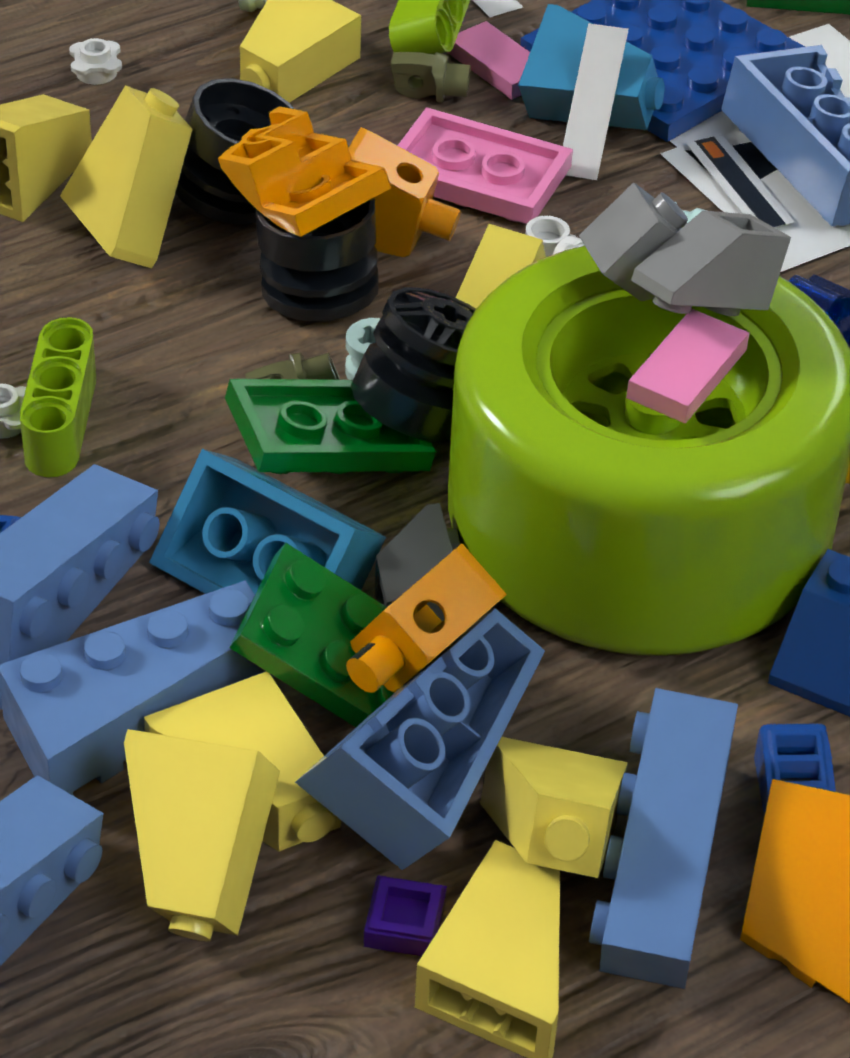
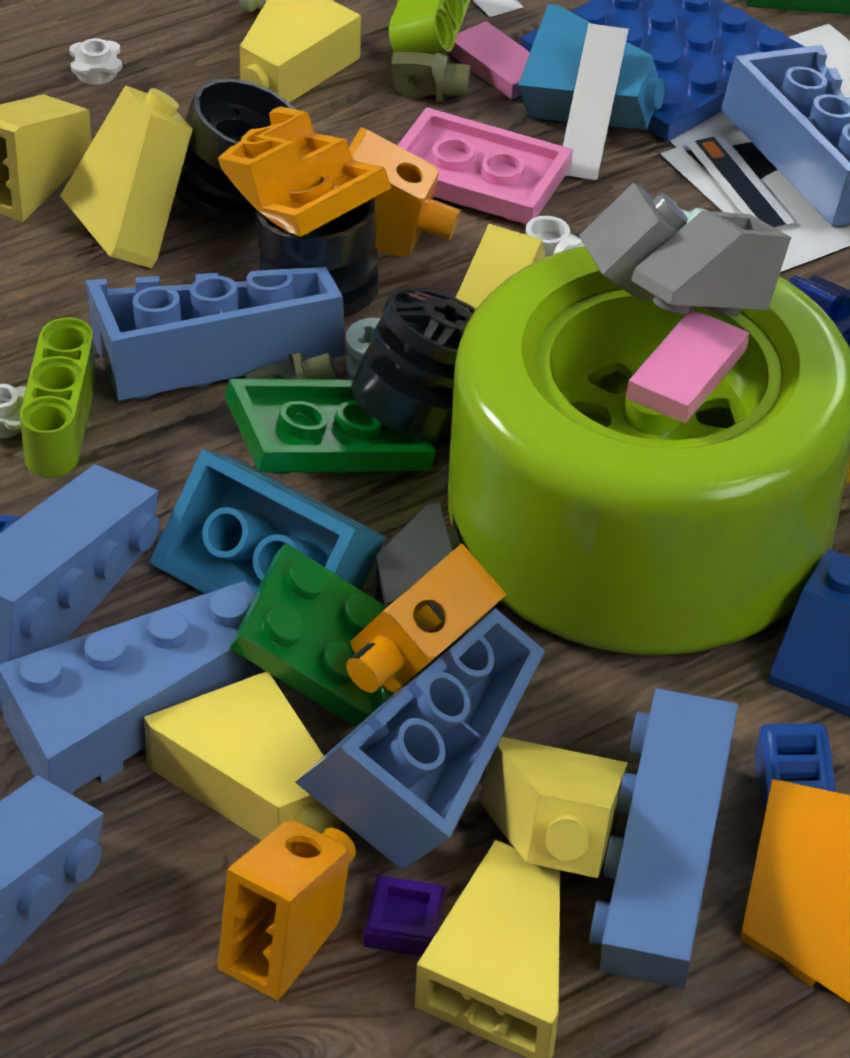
light yellow slope [124,729,280,941] -> none
none -> medium blue wedge [86,267,345,401]
none -> light orange torso [217,821,356,1001]

